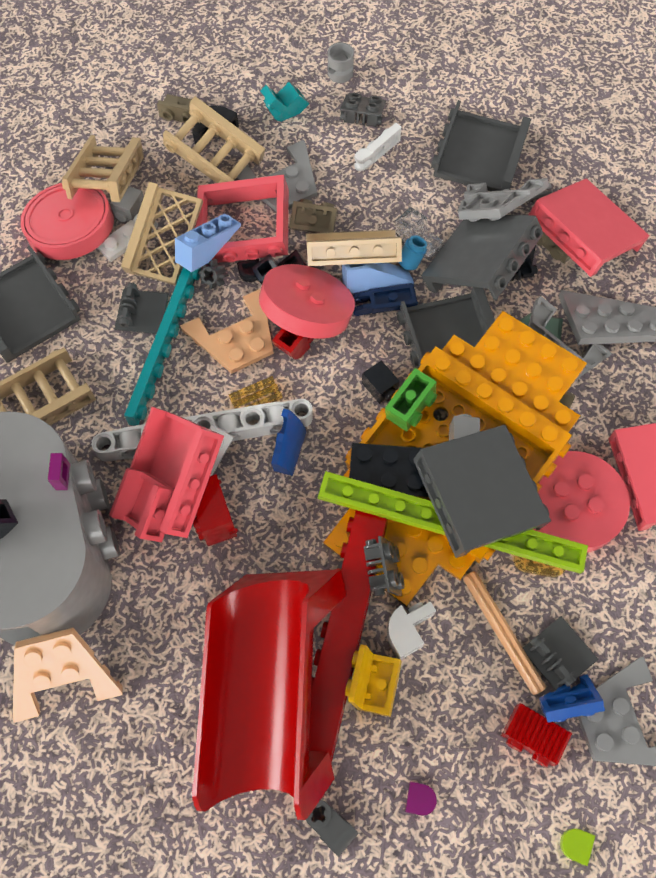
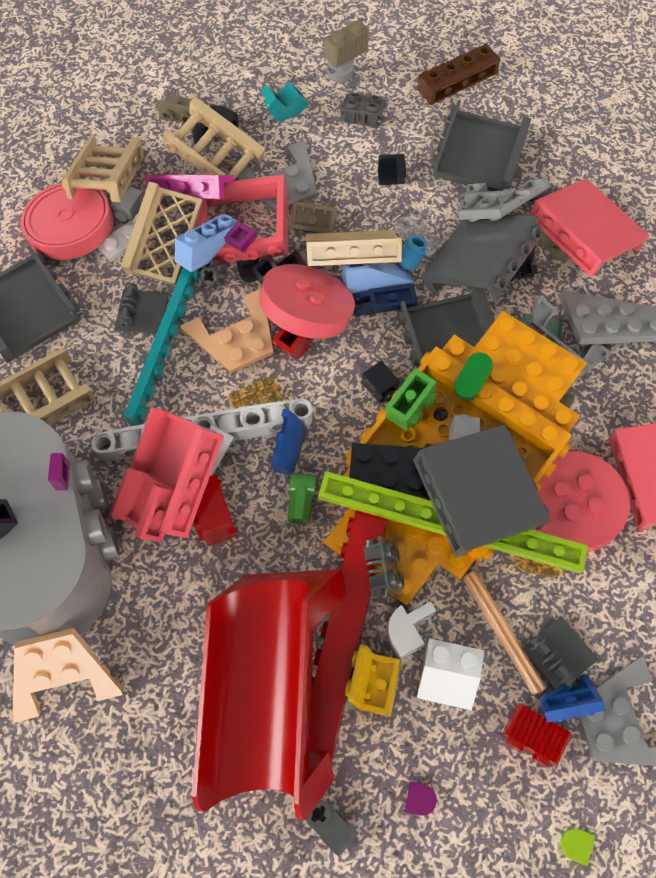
white hinge [354,123,401,172] -> none
none -> dark pink fence [146,175,234,199]
none -> magenta tile [224,221,258,253]
none -> bright green piece [288,473,317,525]
none -> dark tan brick [324,20,369,68]
none -> black panel [377,154,406,185]
none -> reddish brown brick [417,43,501,105]
none -> white slope [417,638,484,710]
none -> green tile [454,352,493,401]

